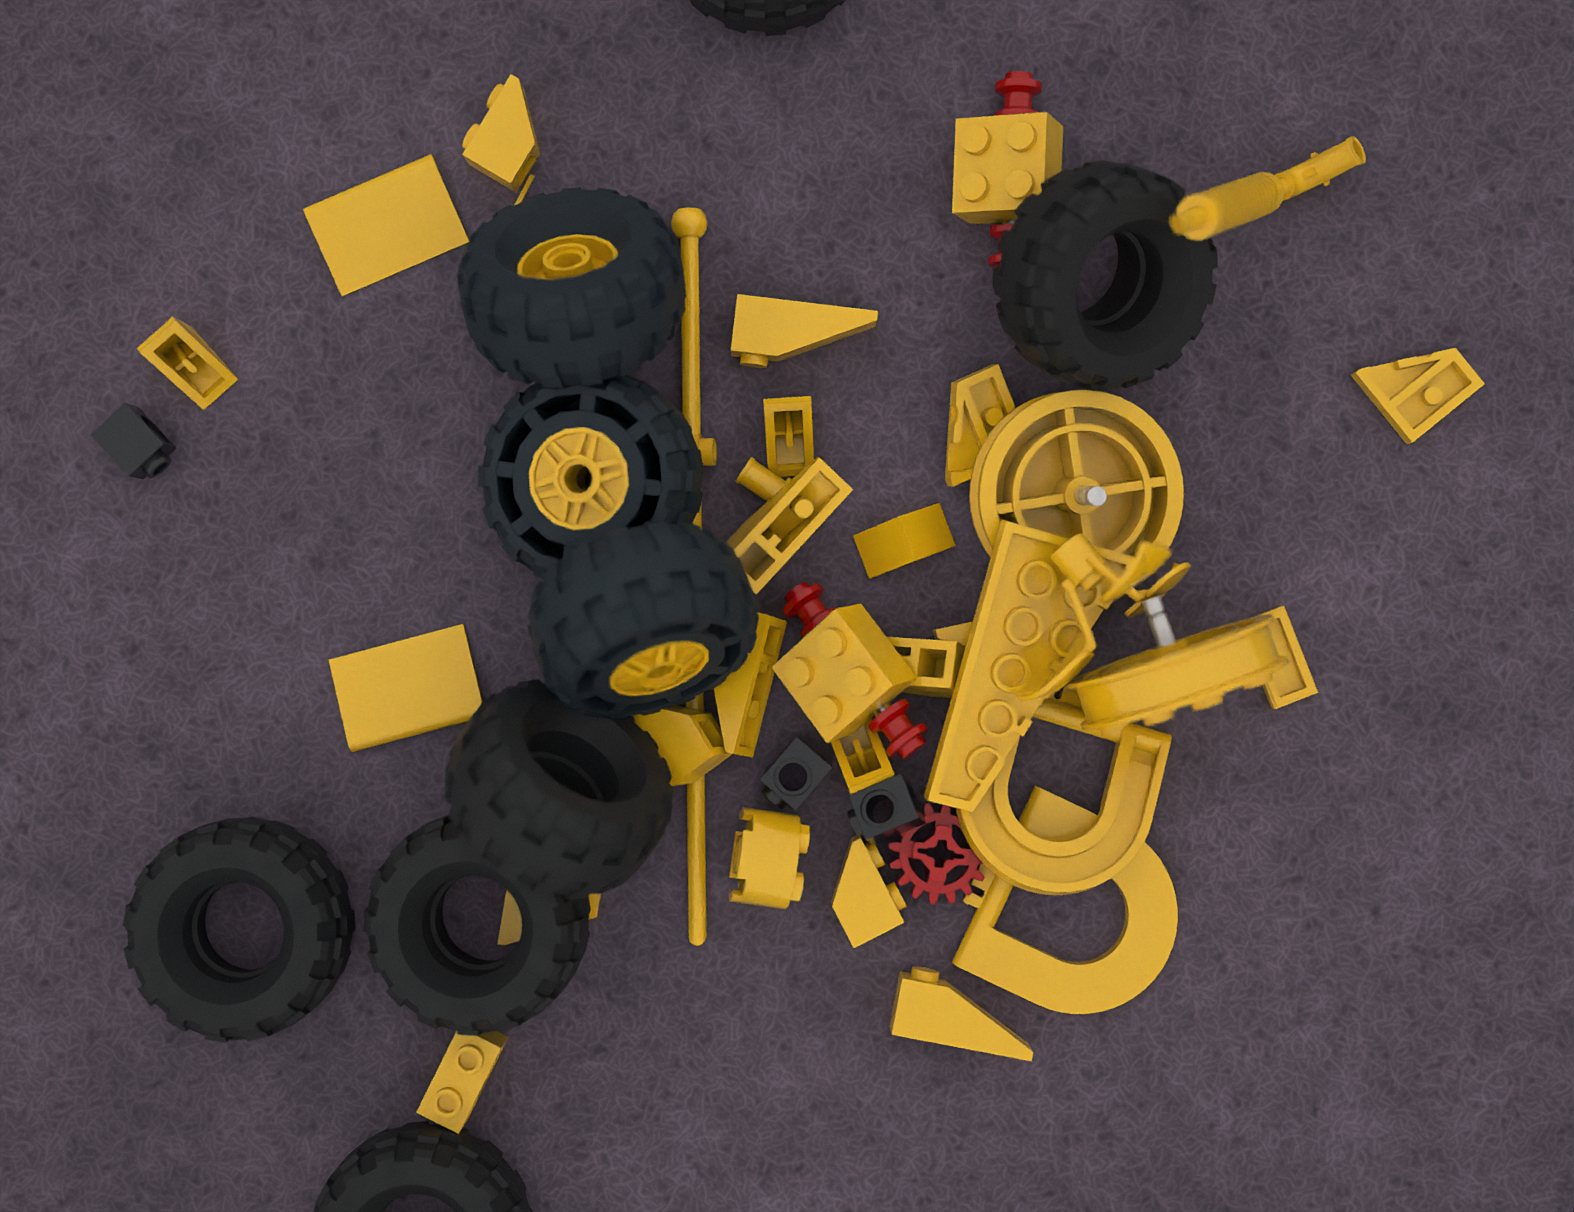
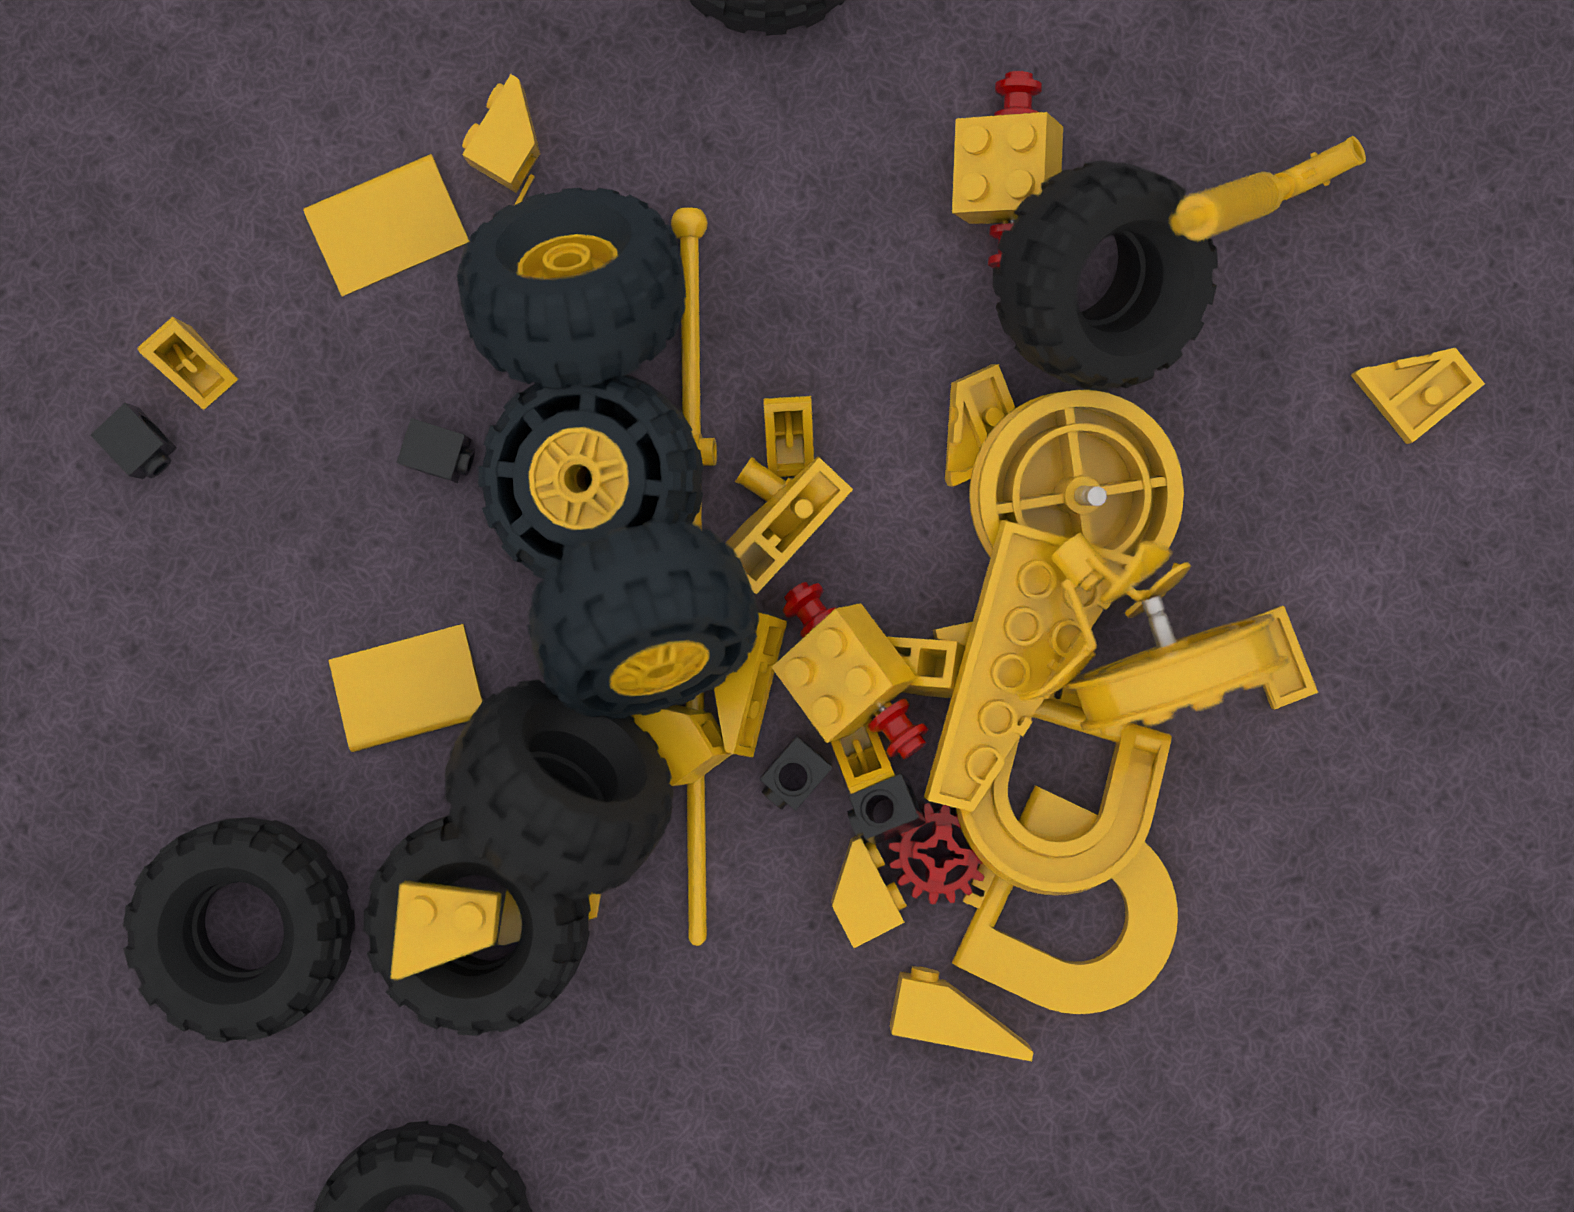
yellow brick [416,1031,509,1134] -> none
yellow brick [728,807,810,909] -> none
yellow slope [731,294,878,368] -> none
yellow slope [853,502,956,579] -> none
none -> yellow wing [391,881,502,979]
none -> black brick [396,418,475,483]

